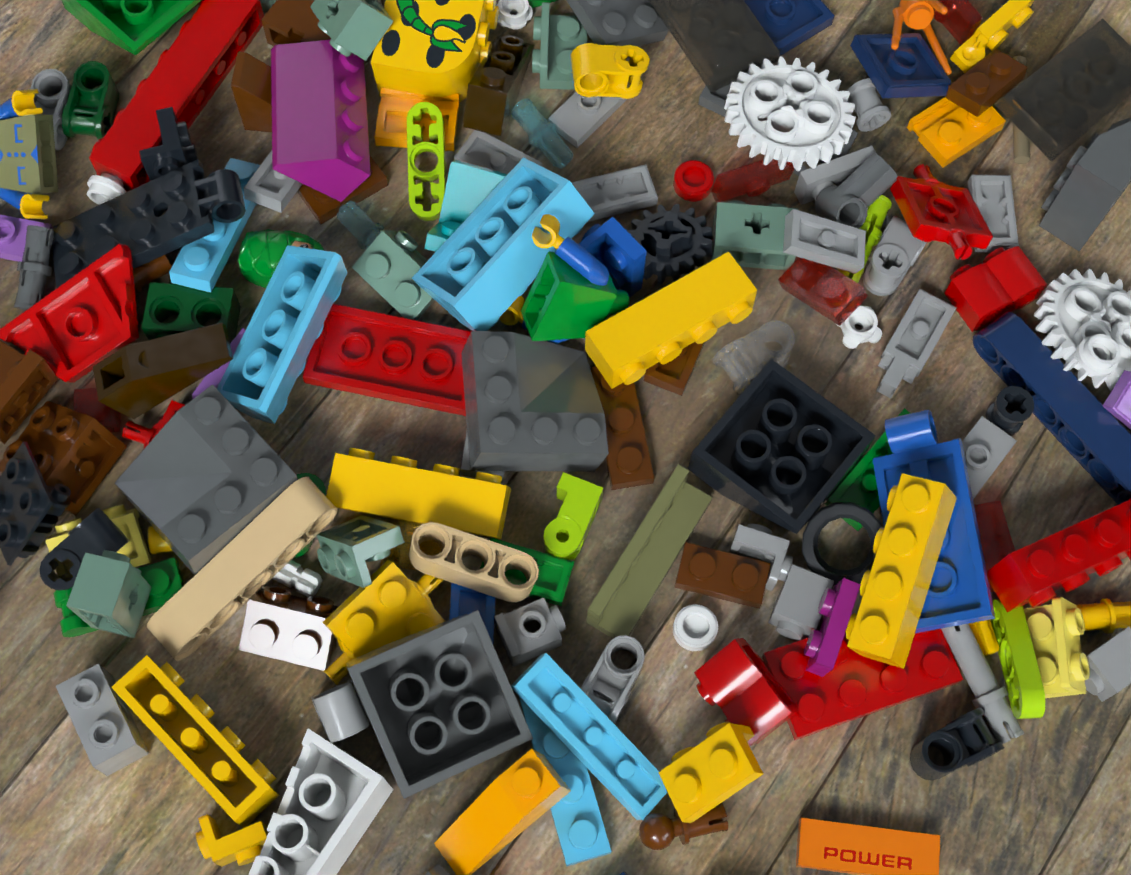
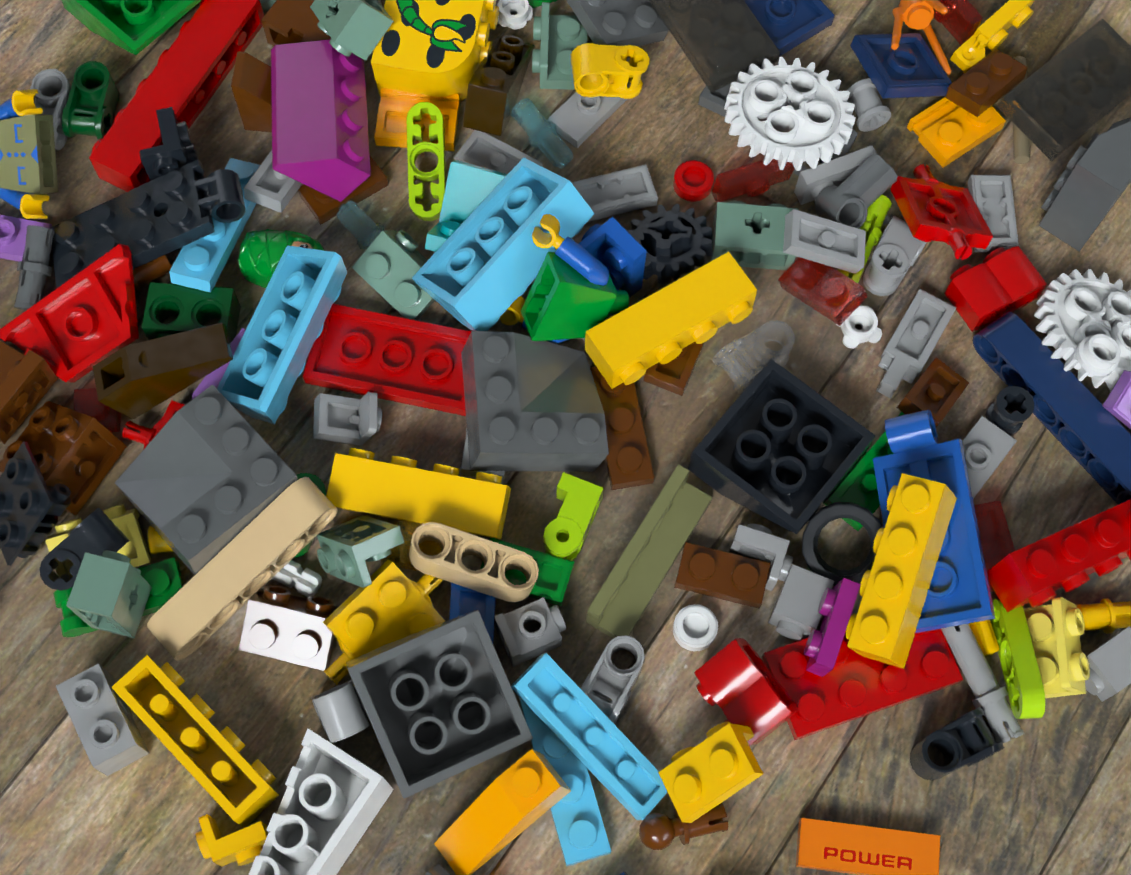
white plate [87,173,127,205] -> none
none -> light grey bracket [313,392,382,446]
none -> reddish brown plate [896,357,969,427]

